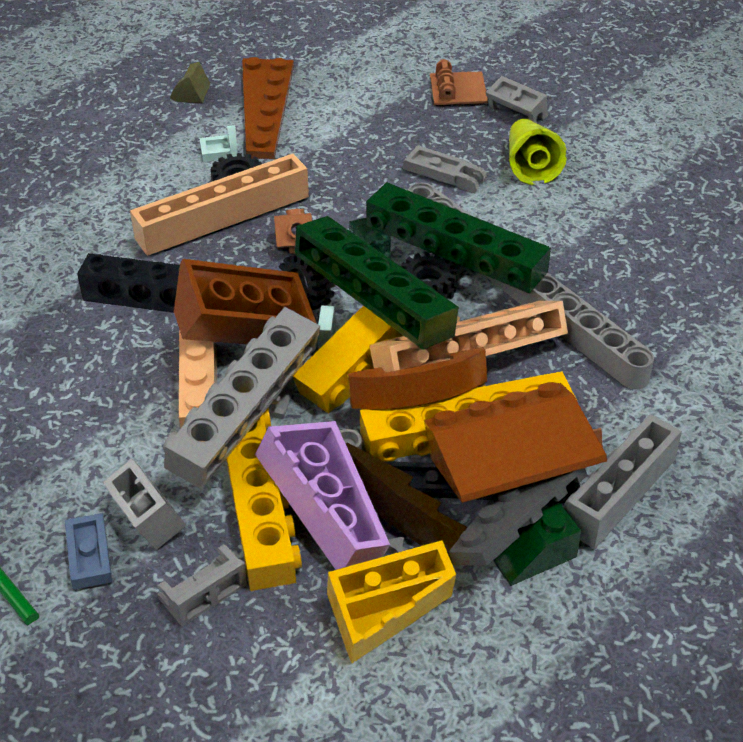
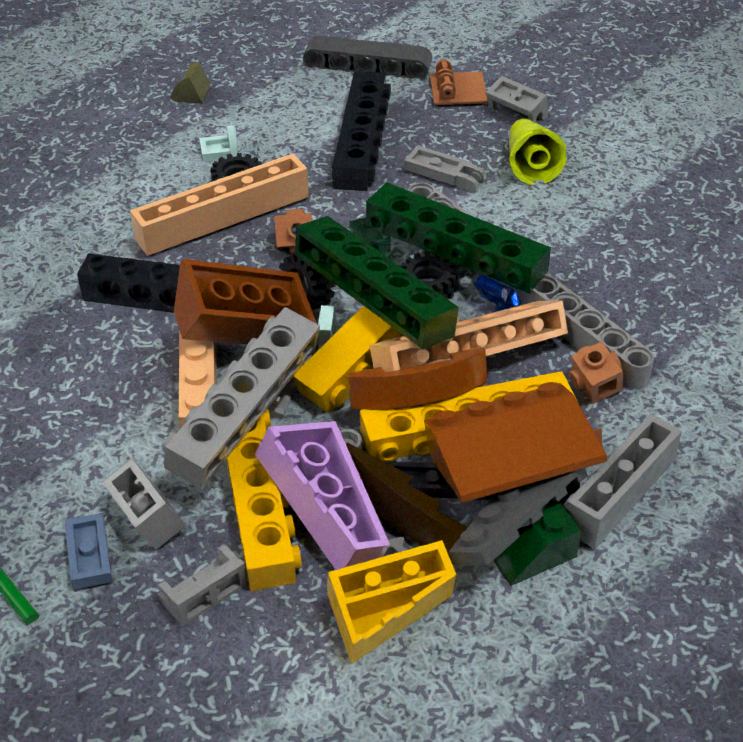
dark orange wing [242,57,294,160] -> none
none -> dark grey beam [303,36,433,80]
none -> black brick [332,71,391,191]
none -> clear blue tile [474,274,521,312]
none -> nougat brick [569,341,623,404]

